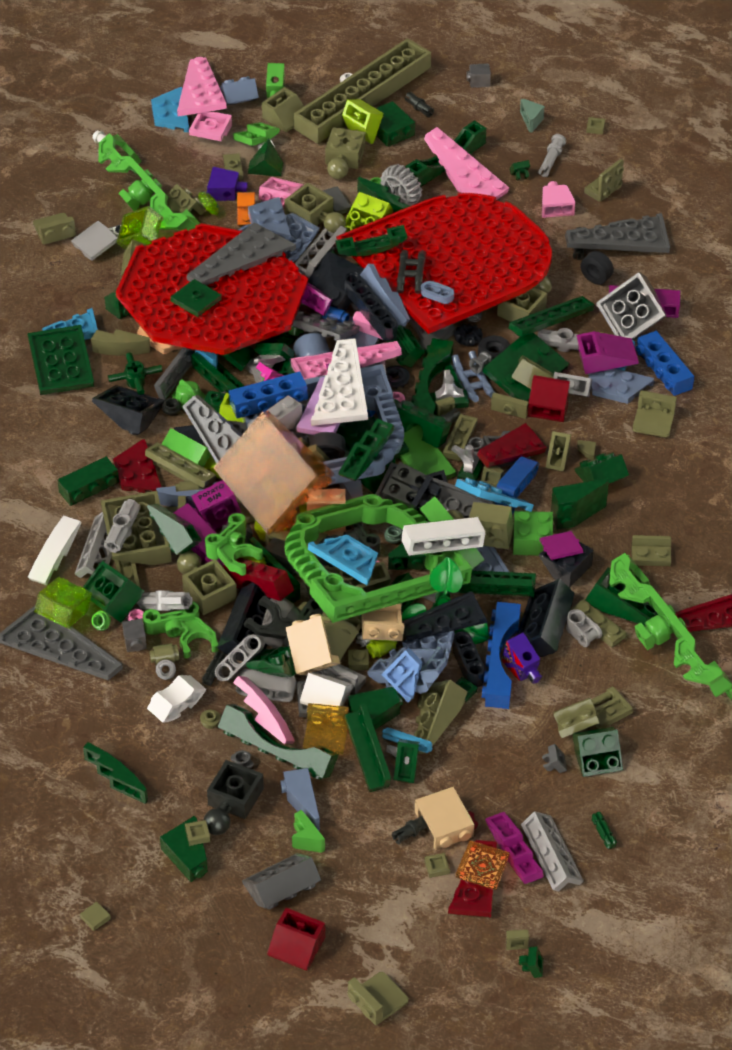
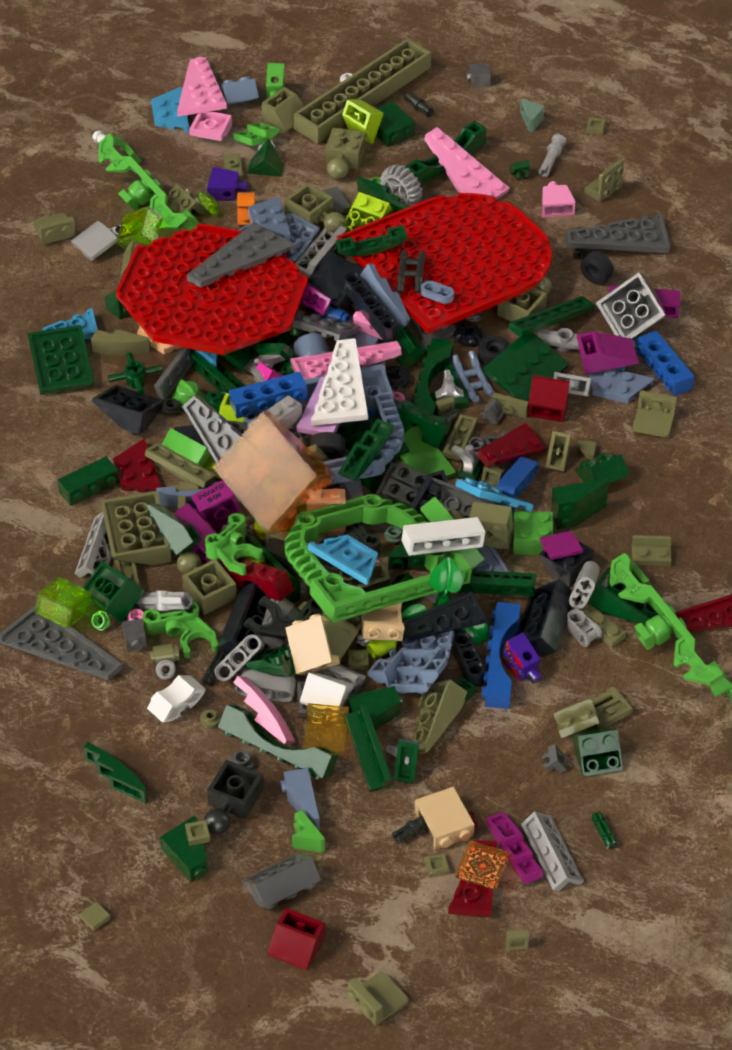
white slope [28,516,81,585] -> none
light grey piece [104,499,140,553] -> none
dark green plate [170,279,222,317] -> none
bright pink plate [258,177,303,208] -> none
medium blue wing [381,647,423,703] -> none
dark azure axle [382,727,433,753] -> none
dark grey bush [469,351,493,374] -> none
olive panel [512,355,554,389] -> none
dark green tile [519,947,544,978] -> none
none -> dark grey tile [480,398,504,425]
none -> light grey connector [569,561,600,609]

